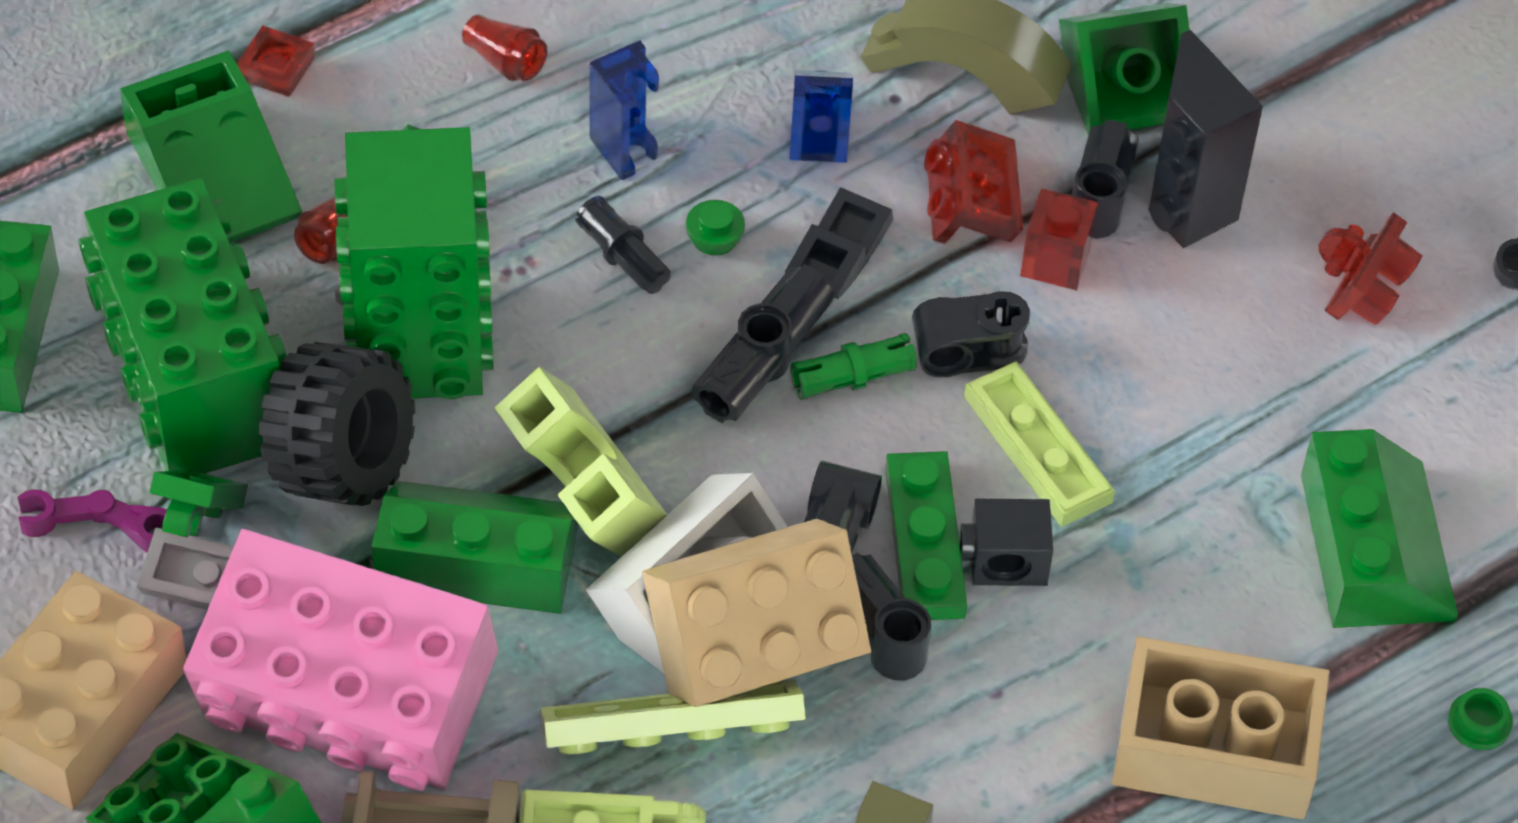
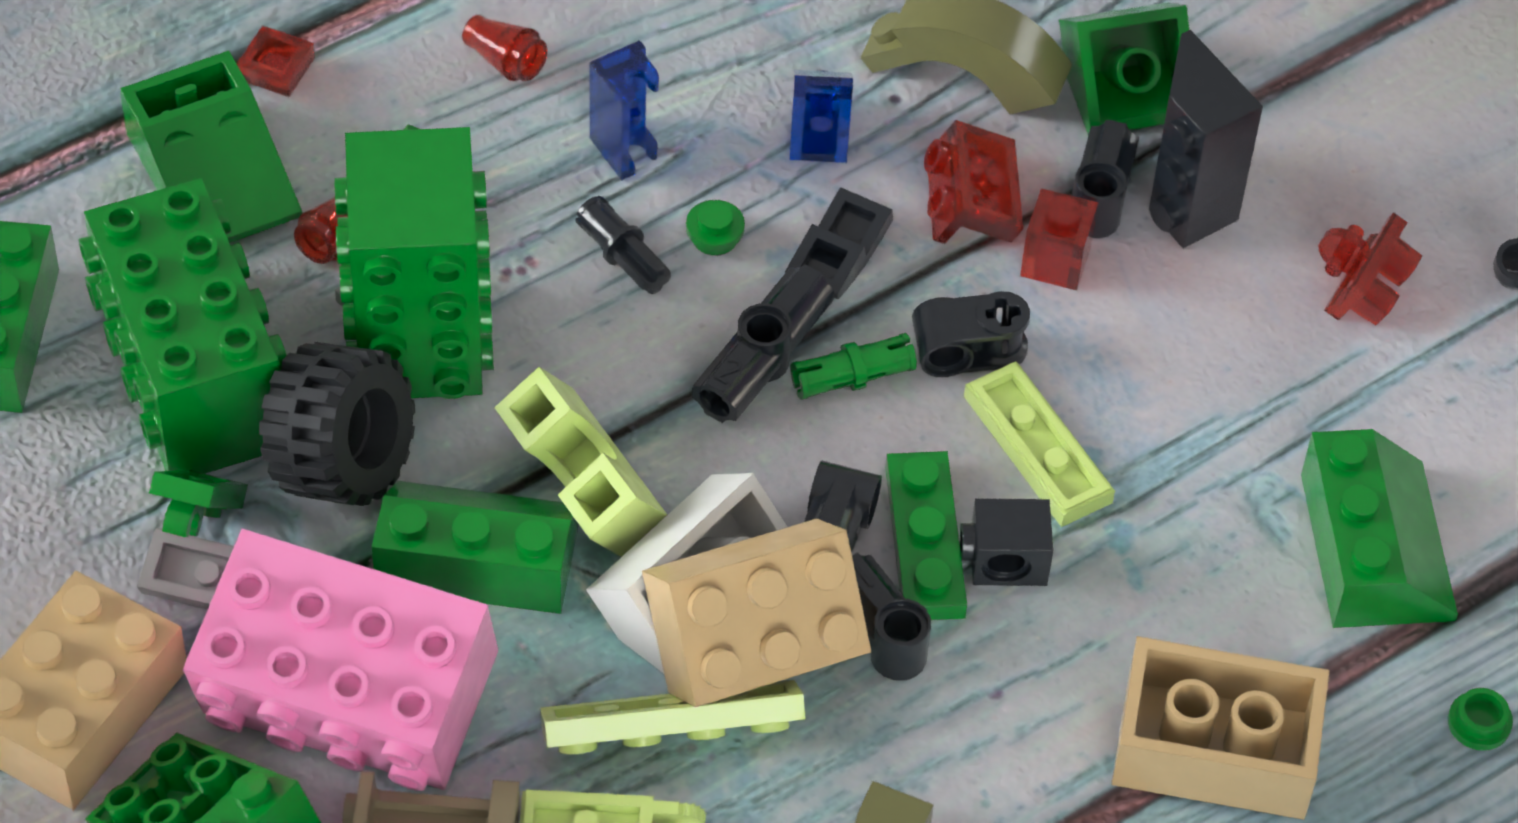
magenta piece [17,489,167,553] -> none

